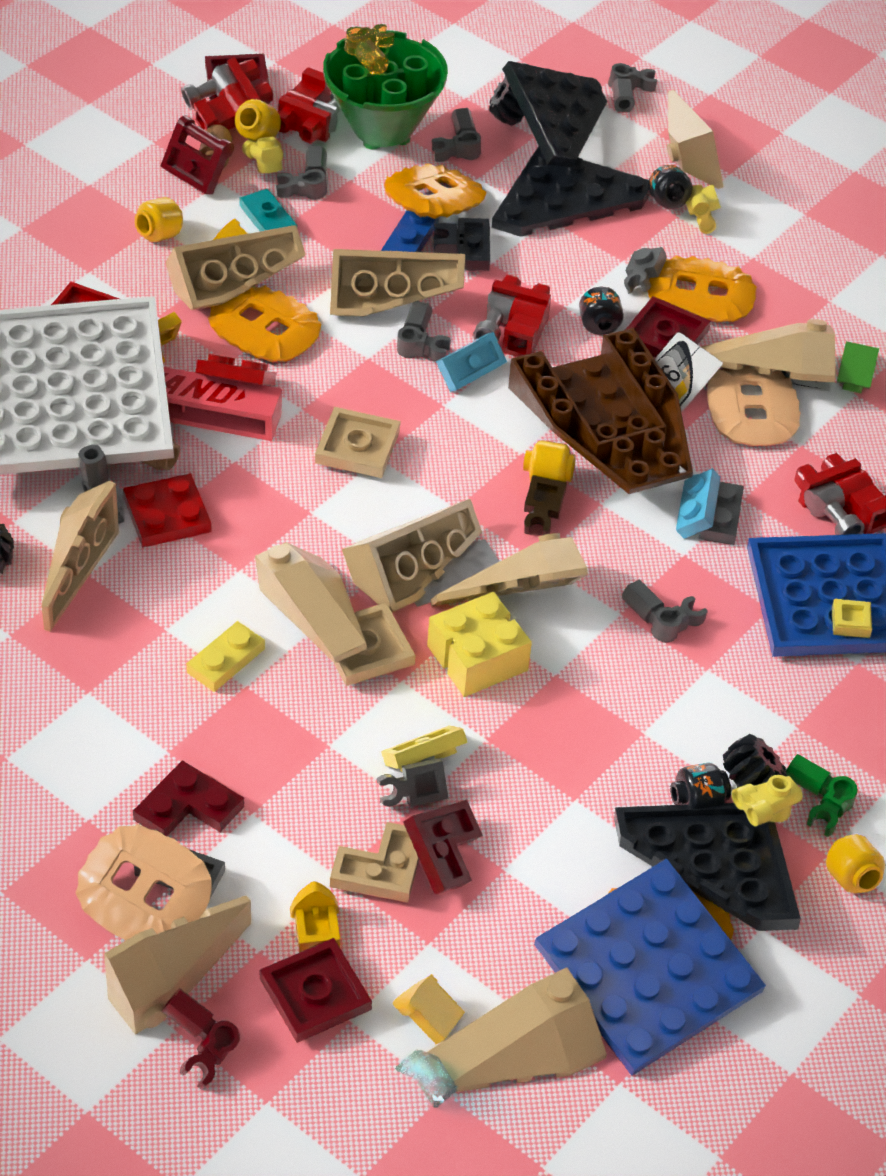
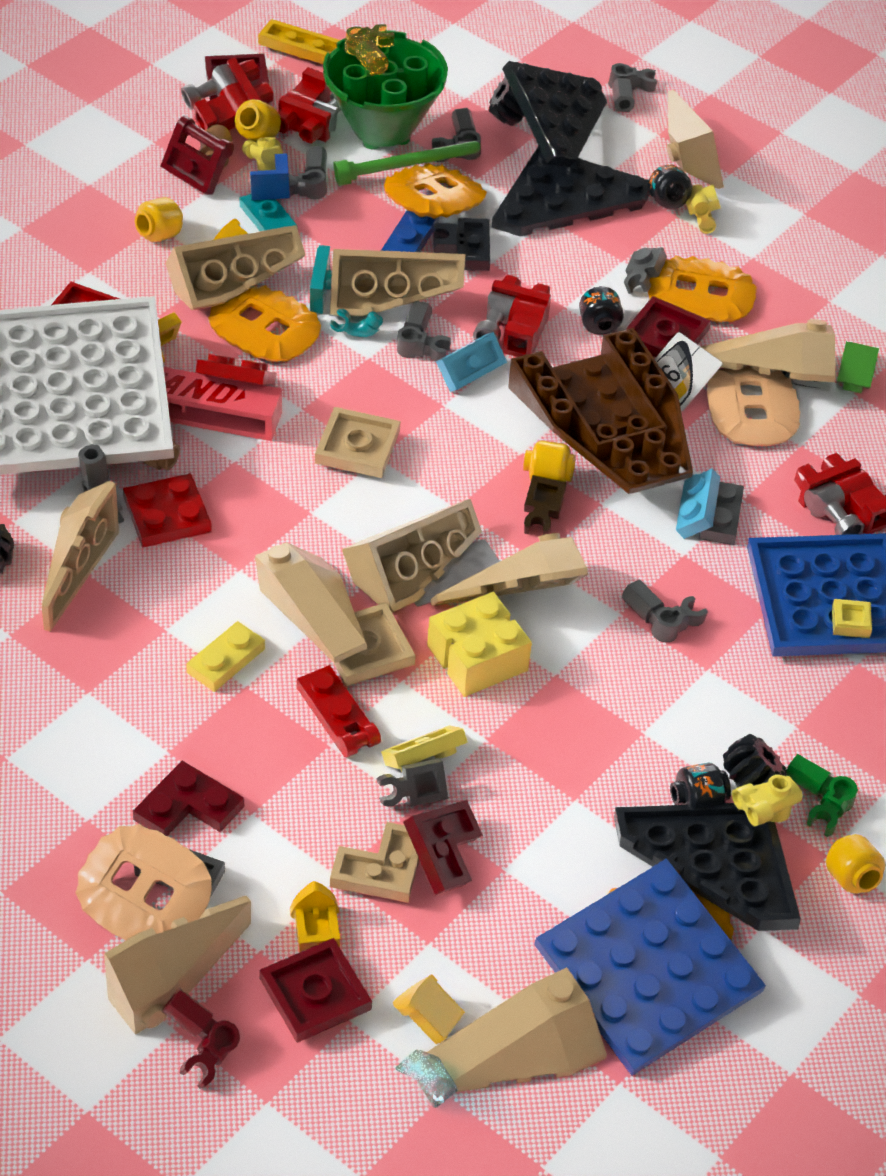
none -> blue panel [250,154,290,200]
none -> yellow plate [258,19,340,64]
none -> red plate [297,665,382,758]
none -> teal plate [310,245,332,314]
none -> teal arm [330,309,383,337]
none -> bright green piece [333,141,481,186]

